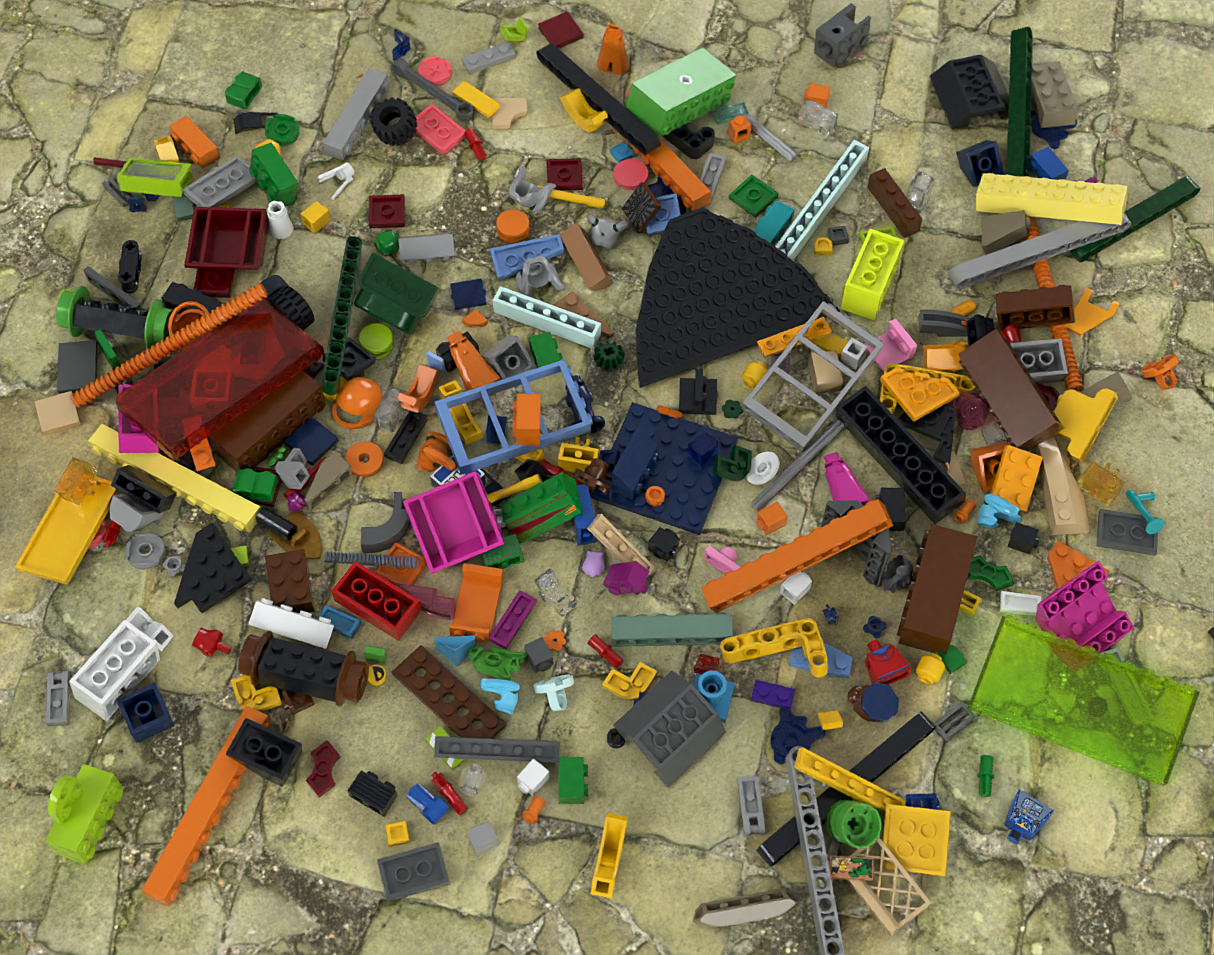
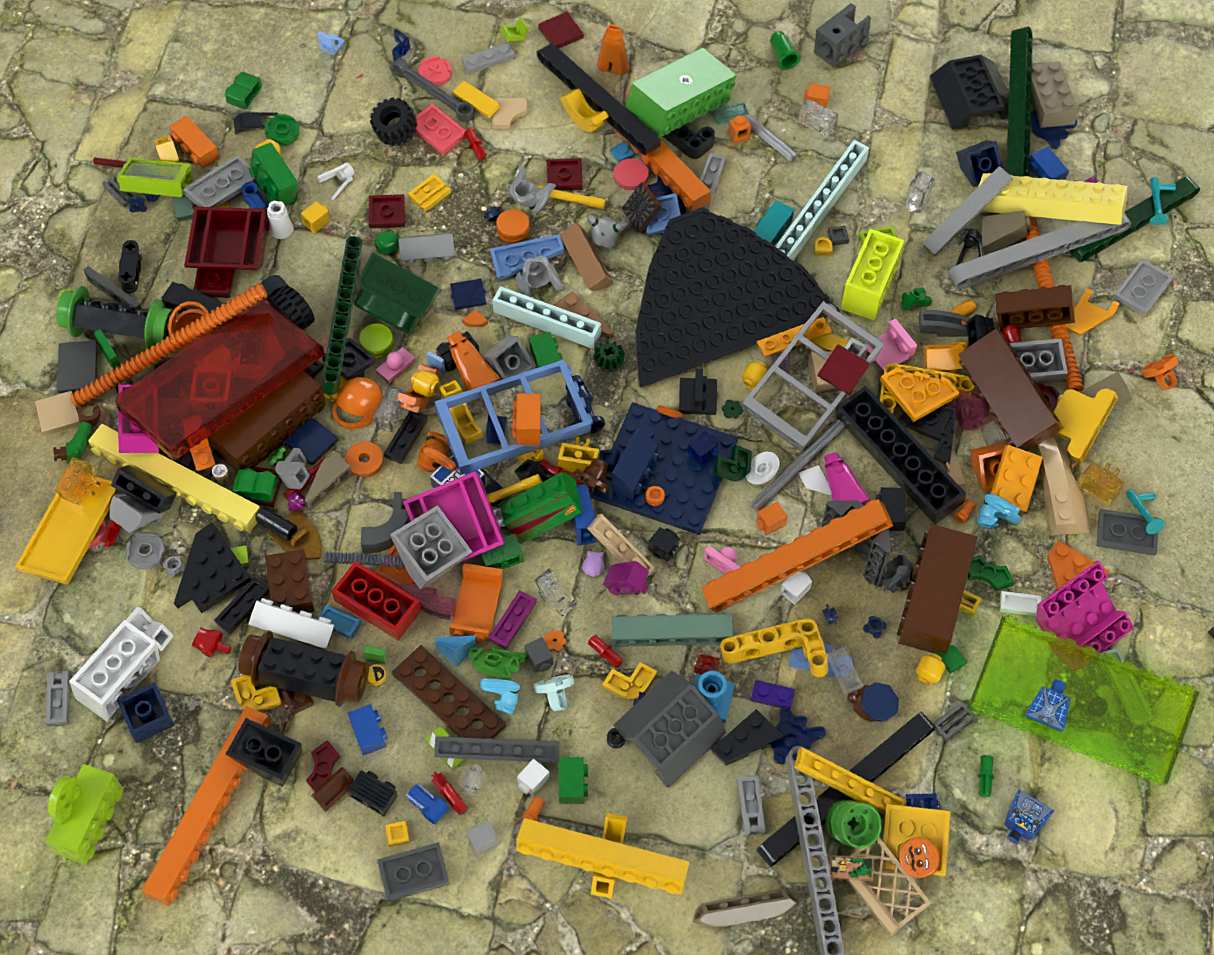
light grey brick [323,68,390,161] -> none
green tile [729,174,779,218] -> none
yellow tile [818,710,843,730] -> none
red torso [865,639,912,685] -> none
reddish brown brick [867,168,922,238] -> none
black brick [1007,522,1040,555] -> none
none -> piece [53,405,101,464]
none -> piece [212,464,233,487]
none -> black plate [214,577,270,634]
none -> blue piece [242,182,269,211]
none -> reddish brown tile [311,767,354,812]
none -> light blue bracket [317,31,345,55]
none -> blue brick [348,704,388,756]
none -> bright pink tile [376,347,416,384]
none -> light grey slope [390,505,472,590]
none -> yellow plate [408,174,451,212]
none -> yellow head [411,370,441,397]
none -> dark blue plate [484,206,501,222]
none -> yellow brick [516,818,690,895]
none -> black wing [711,709,785,766]
none -> green plant [770,31,801,70]
none -> white sticker [799,465,832,496]
none -> dark red tile [817,344,870,396]
none -> clear brick [826,645,864,695]
none -> orange head [899,837,941,878]
none -> green plate [901,287,932,311]
none -> light grey tile [922,166,1013,256]
none -> black plant [956,228,983,265]
none -> torso [1024,679,1070,732]
none -> light grey plate [1113,259,1173,317]
none -> teal piece [1150,177,1176,225]

